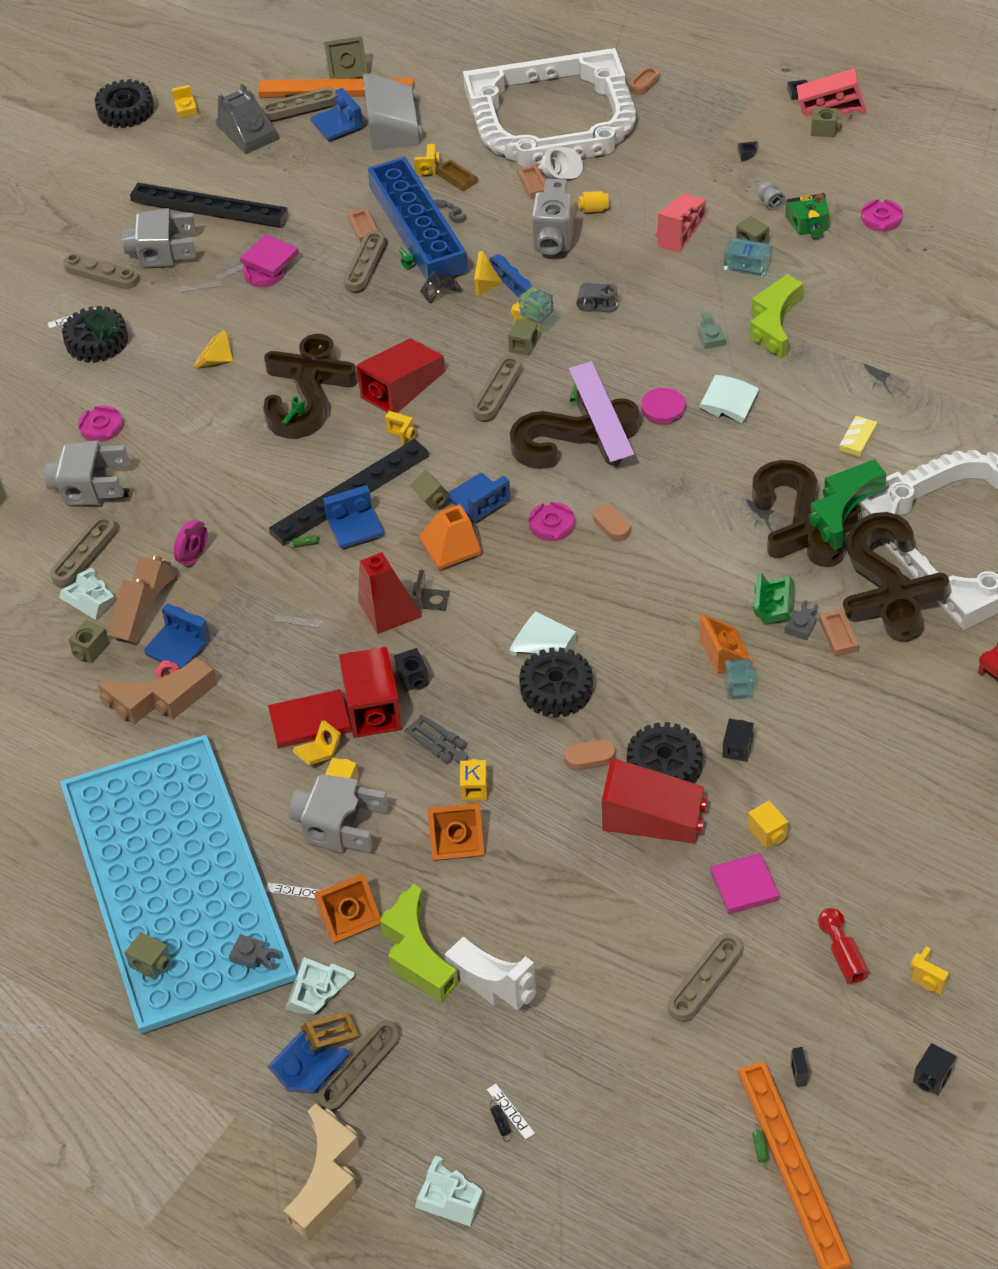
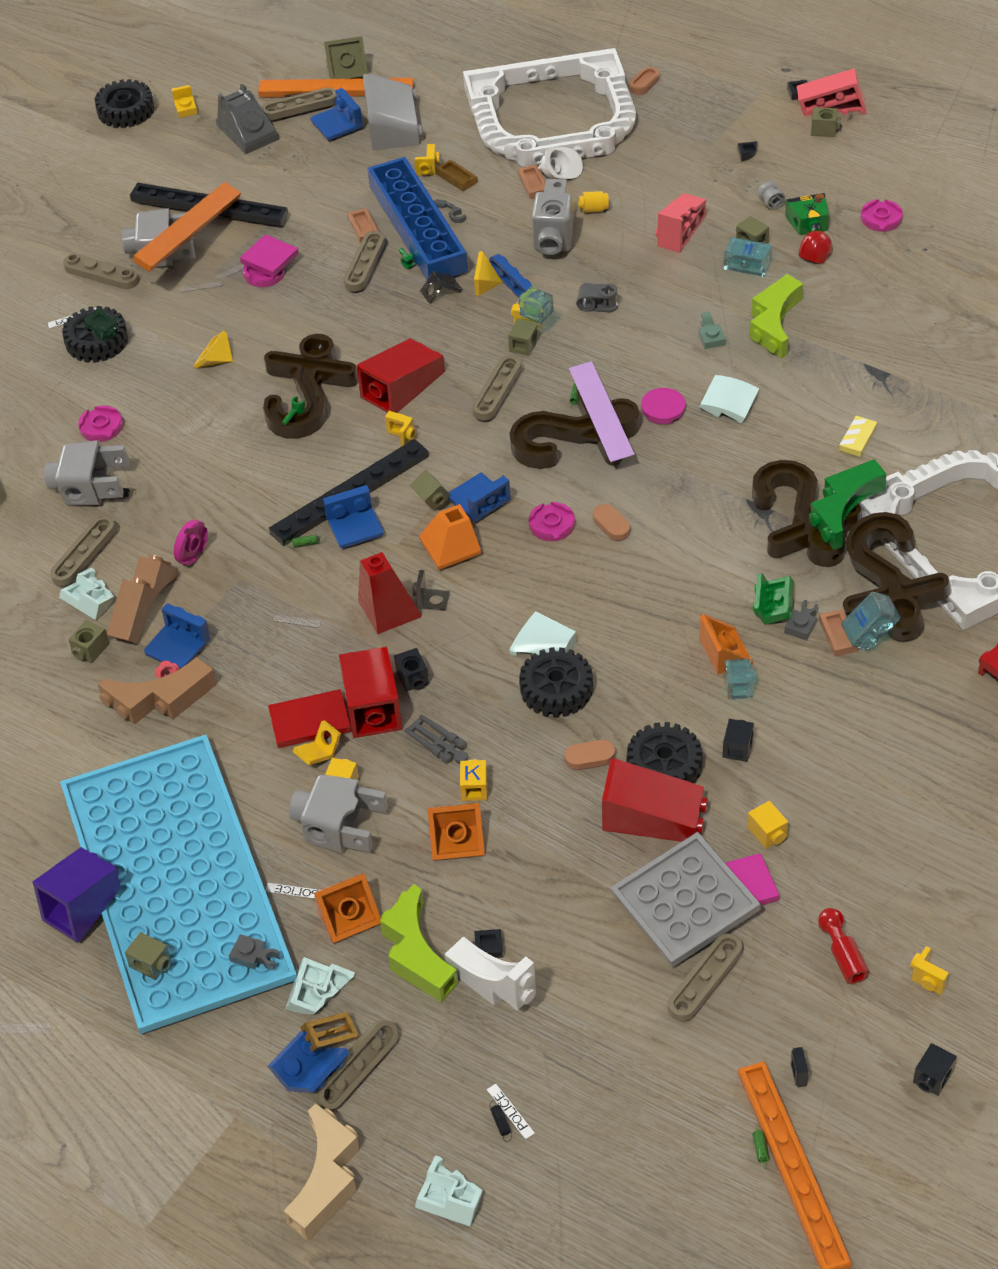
none -> dark purple slope [32,847,121,943]
none -> orange tile [132,182,241,272]
none -> black tile [474,929,503,958]
none -> light grey plate [610,832,761,968]
none -> red hair [799,231,833,263]
none -> clear light blue brick [841,592,900,650]

